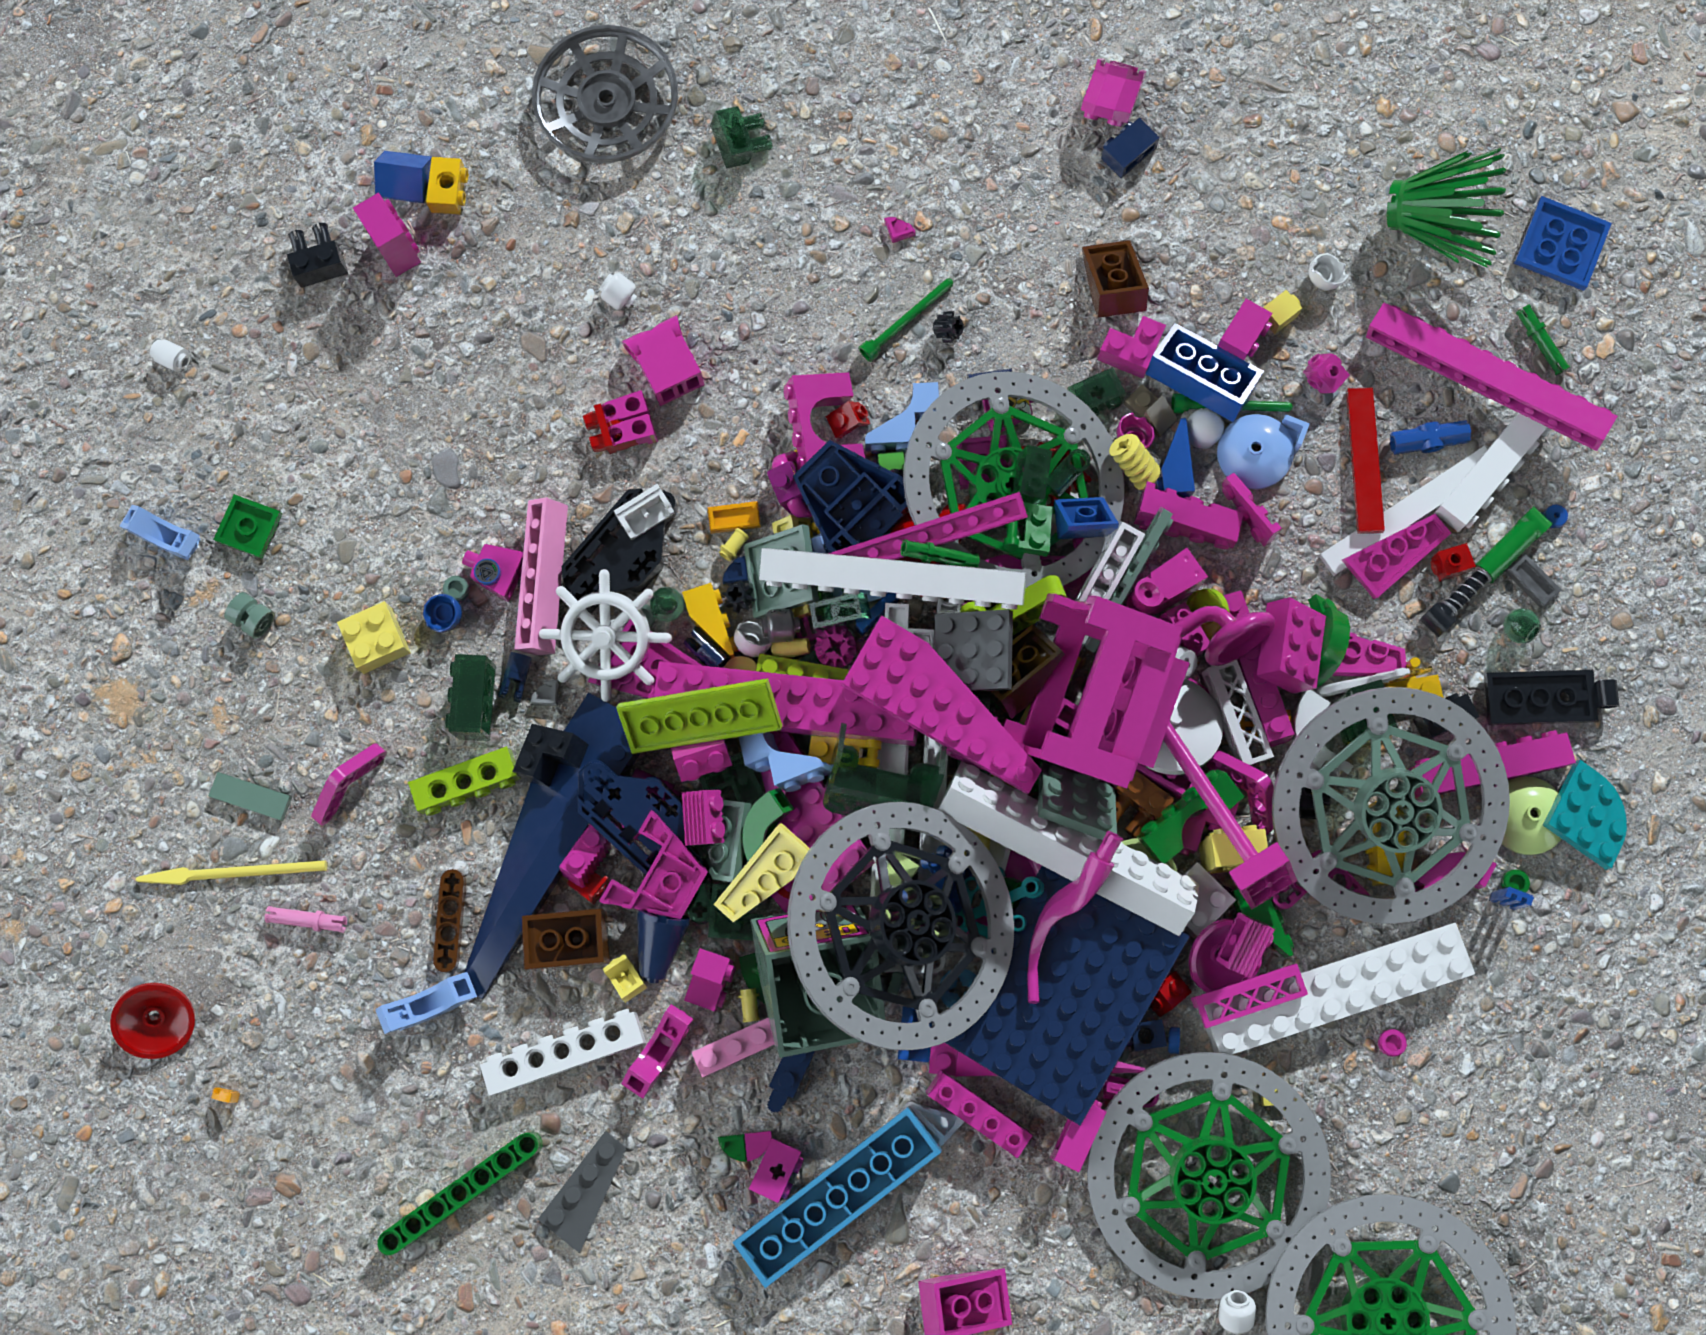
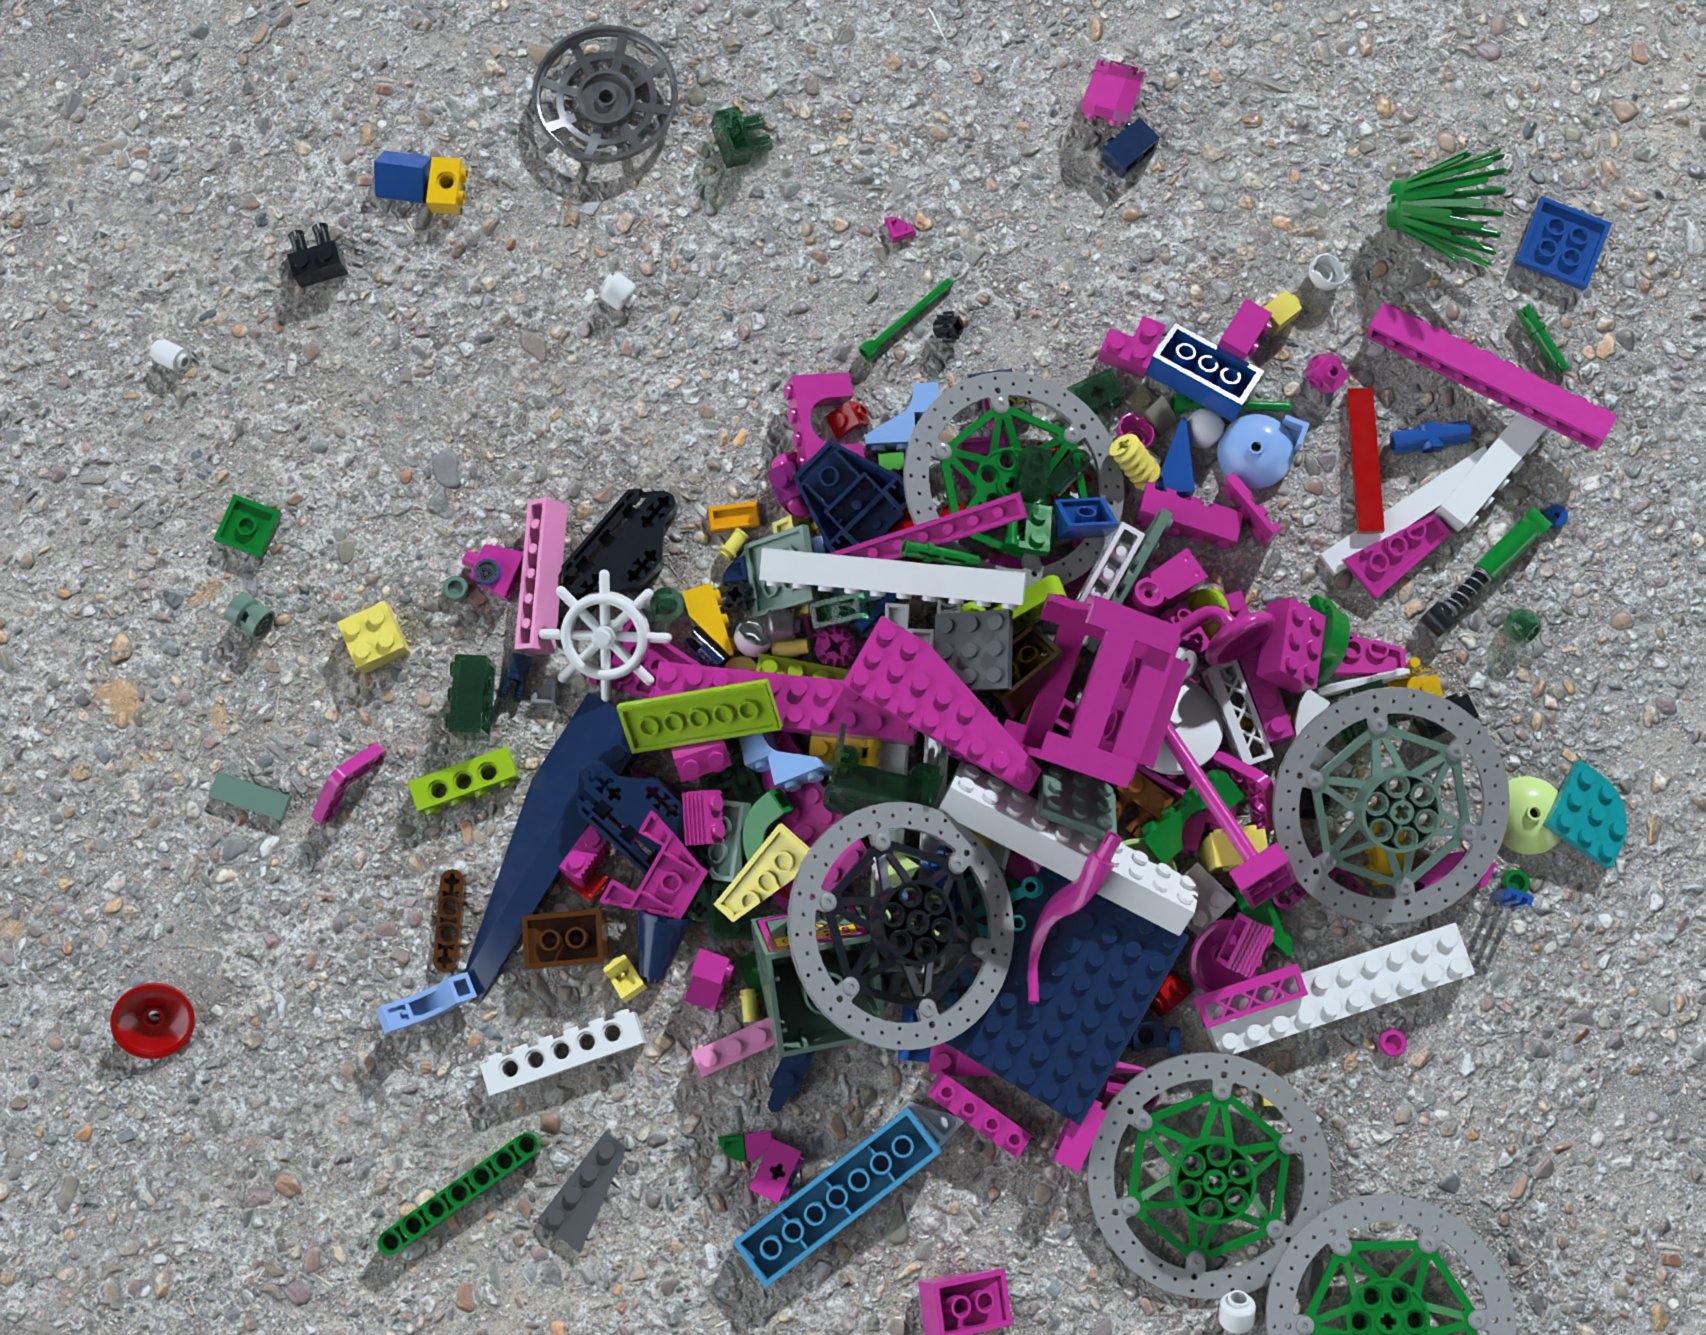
light blue arch [119,505,201,560] -> none
light yellow piece [136,860,327,885] -> none
light orange tile [211,1087,240,1103] -> none
bright pink pin [265,906,347,933] -> none
dark pink piece [353,192,421,277] -> none
blue hair [423,594,462,633] -> none
black brick [512,724,589,787] -> none
dark pink hips [583,390,658,454] -> none
white hinge [614,484,675,540] -> none
dark pink piece [621,315,705,406] -> none
dark pink arch [621,1004,693,1099] -> none
reddish brown slope [1082,240,1149,318] -> none
dark pink brick [1408,730,1576,798] -> none
red brick [1431,543,1476,581] -> none
black hinge [1484,669,1620,726] -> none
flat silver tile [1505,553,1562,608] -> none

